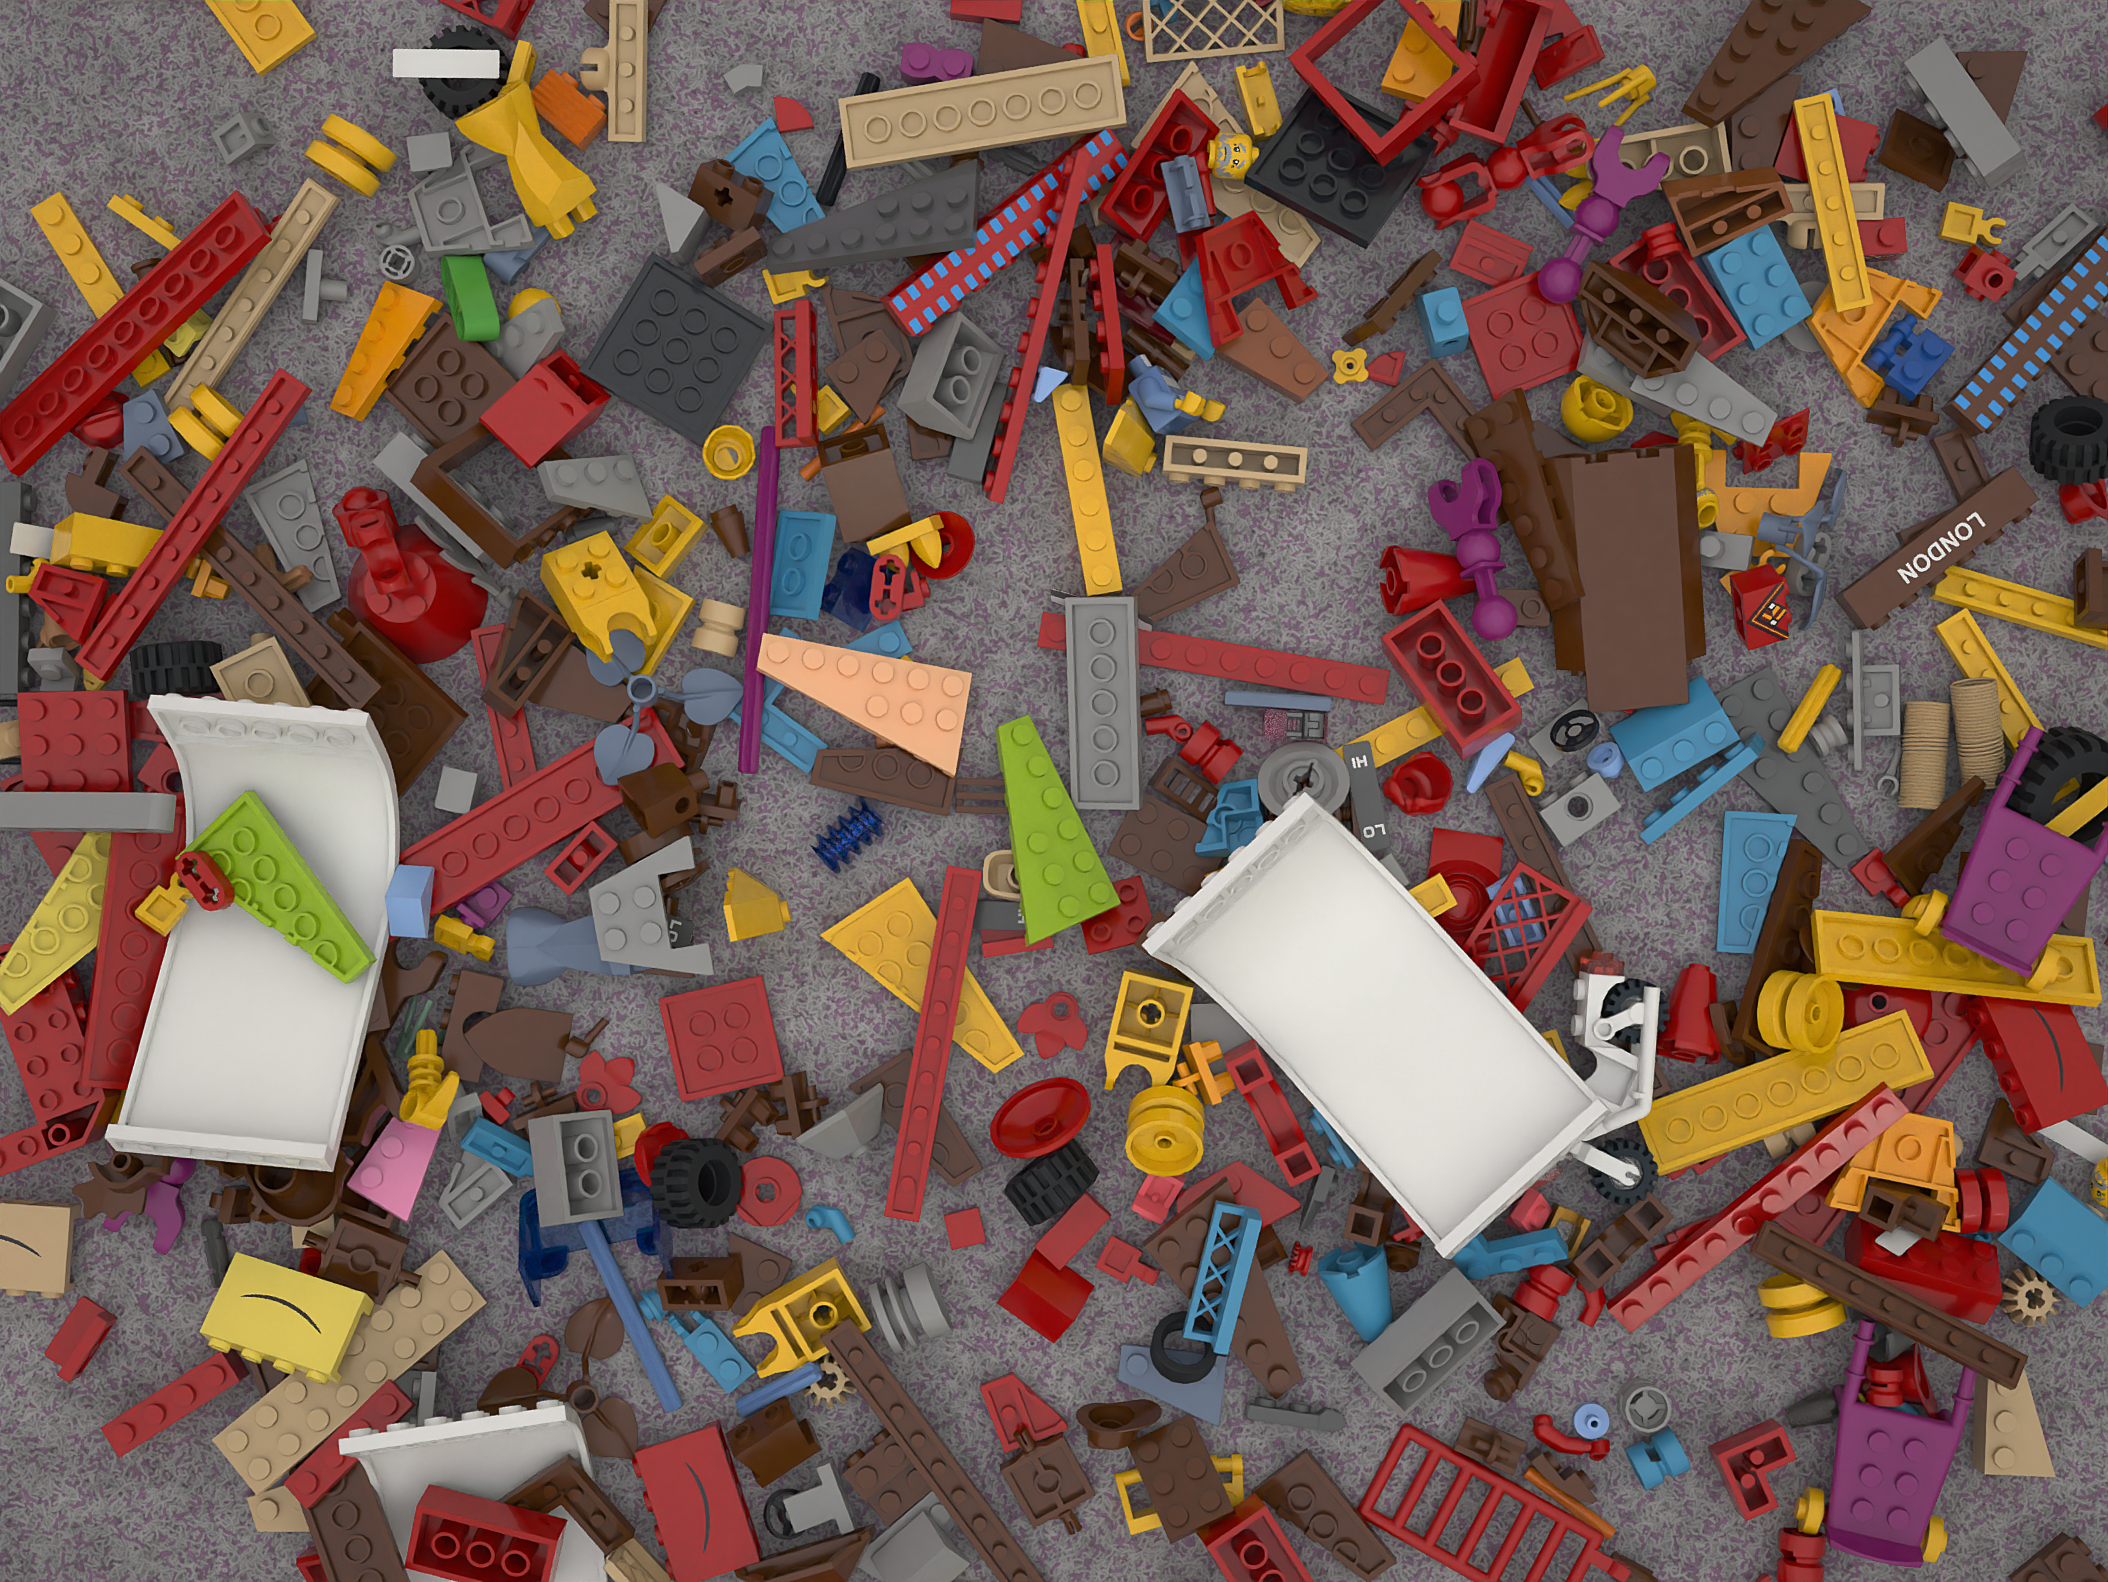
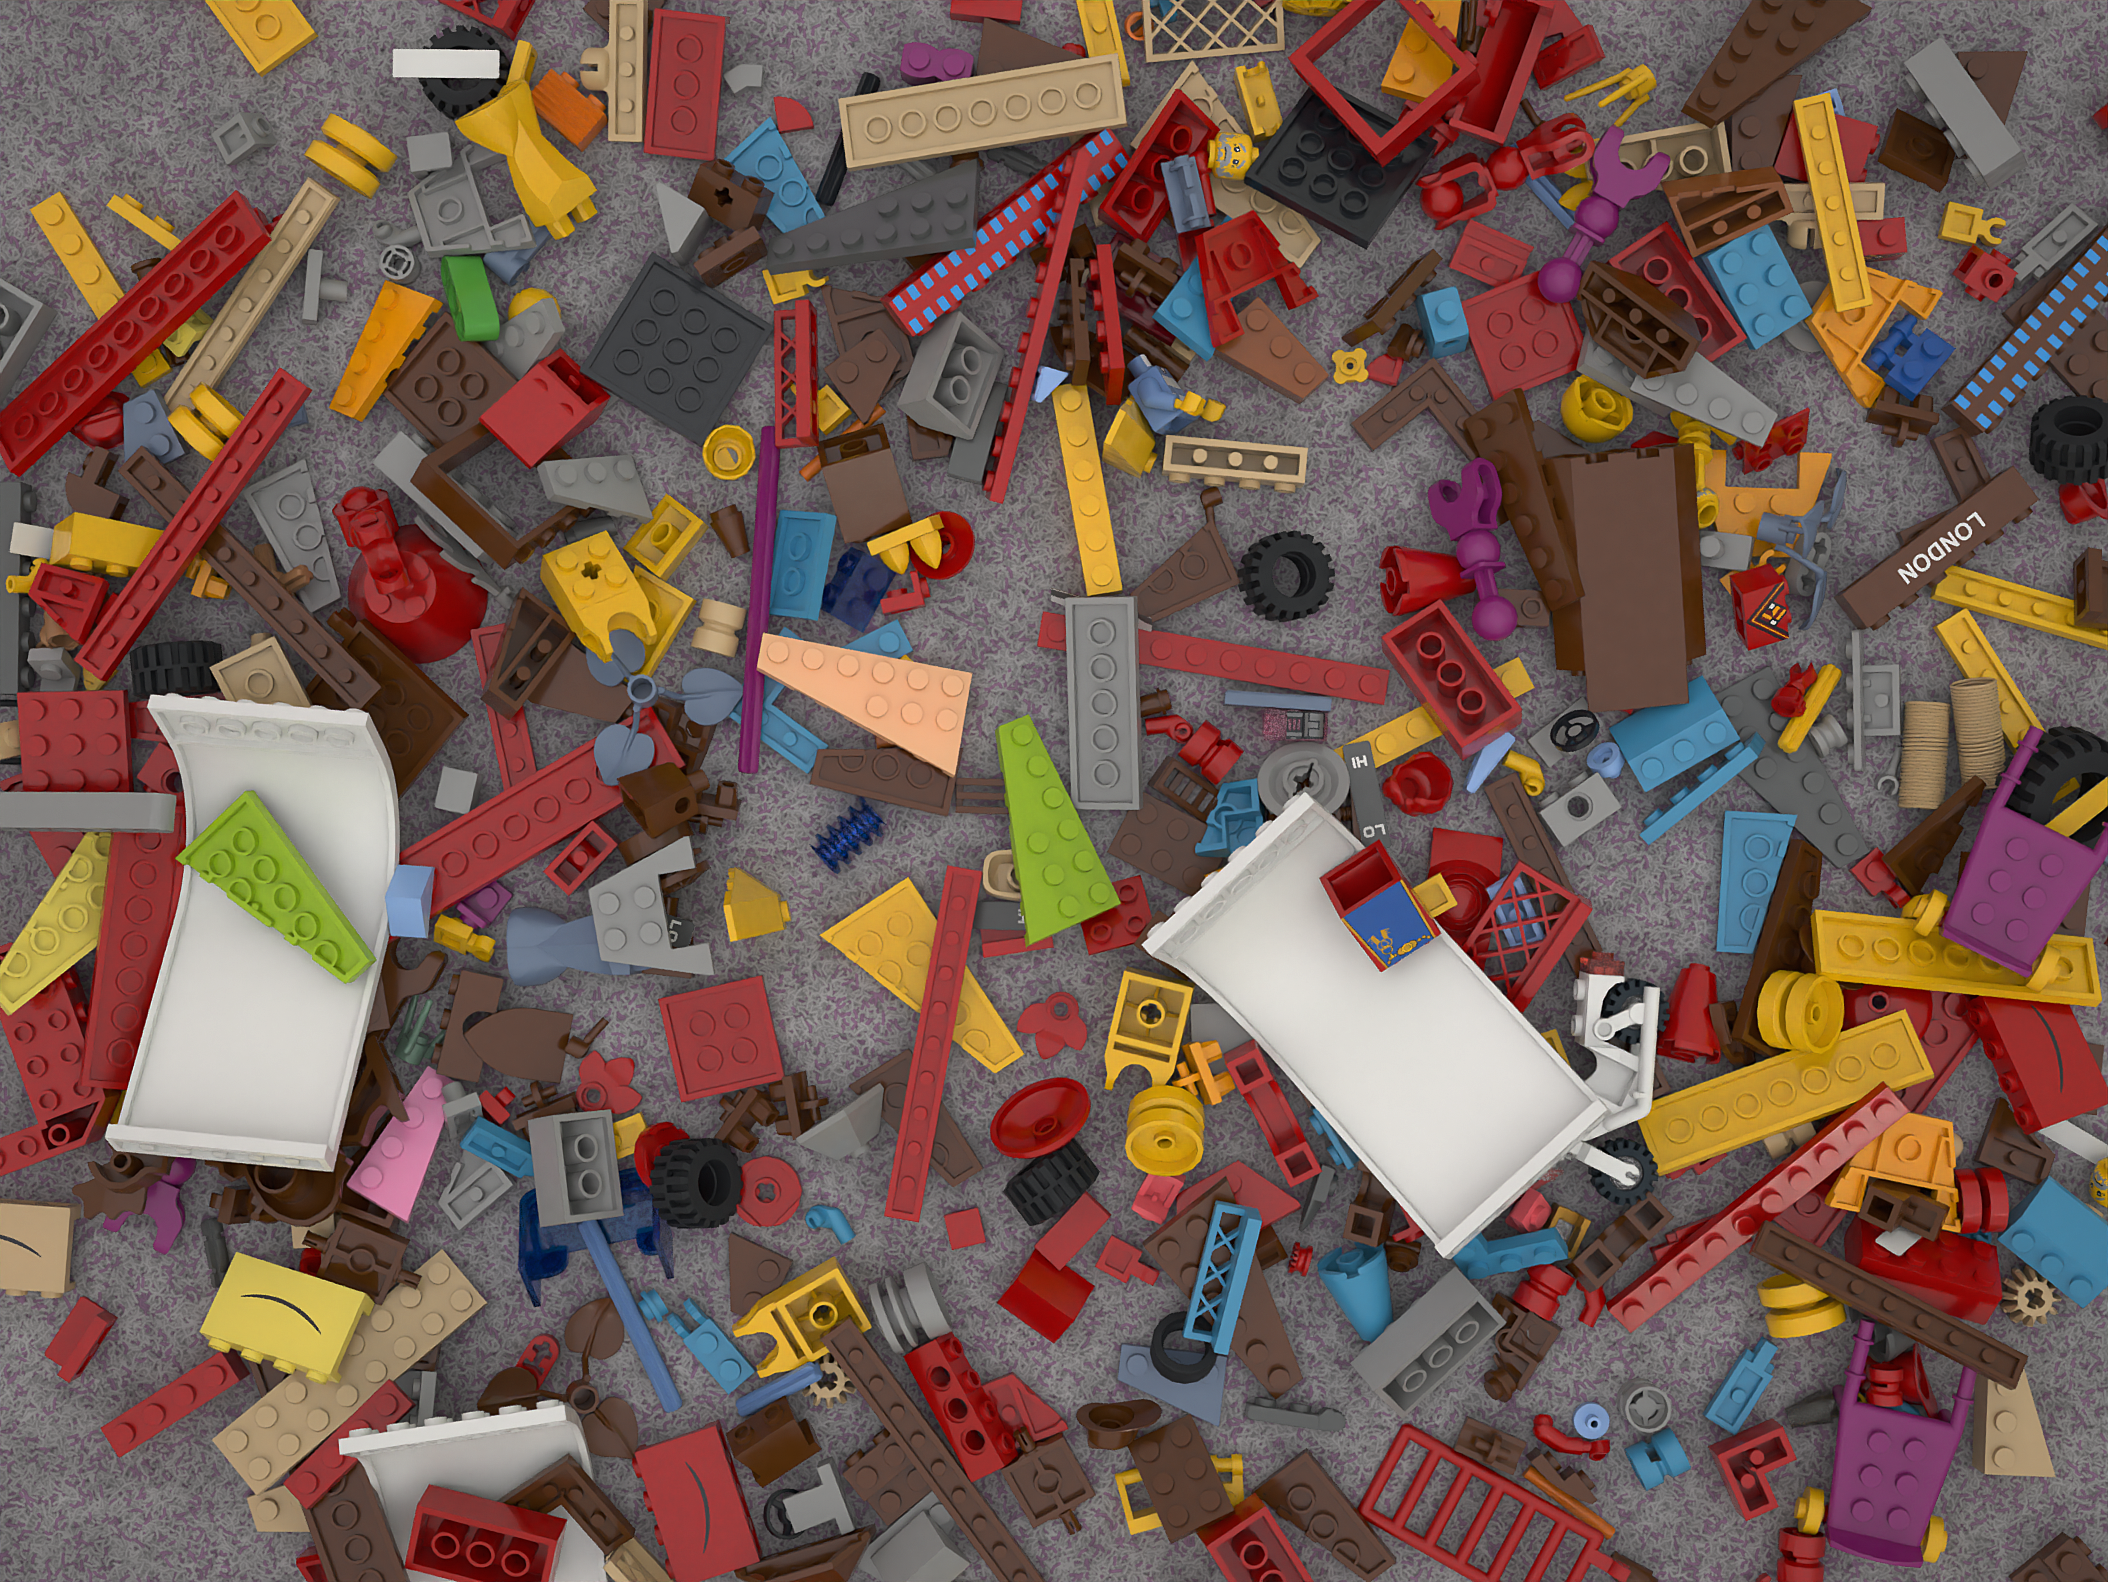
yellow plate [135,871,193,937] -> none
red beam [176,850,235,911] -> none
yellow piece [399,1029,460,1131] -> none
reddish brown brick [656,1257,744,1311] -> none
red beam [869,554,907,623] -> none
red wheel [1640,222,1683,262] -> none
none -> red plate [644,8,730,161]
none -> red brick [903,1332,1019,1483]
none -> black tyre [1237,530,1335,622]
none -> slope [1319,839,1442,972]
none -> reddish brown plate [1386,323,1427,363]
none -> dark azure hinge [1703,1337,1778,1435]
none -> red piece [1771,663,1818,717]

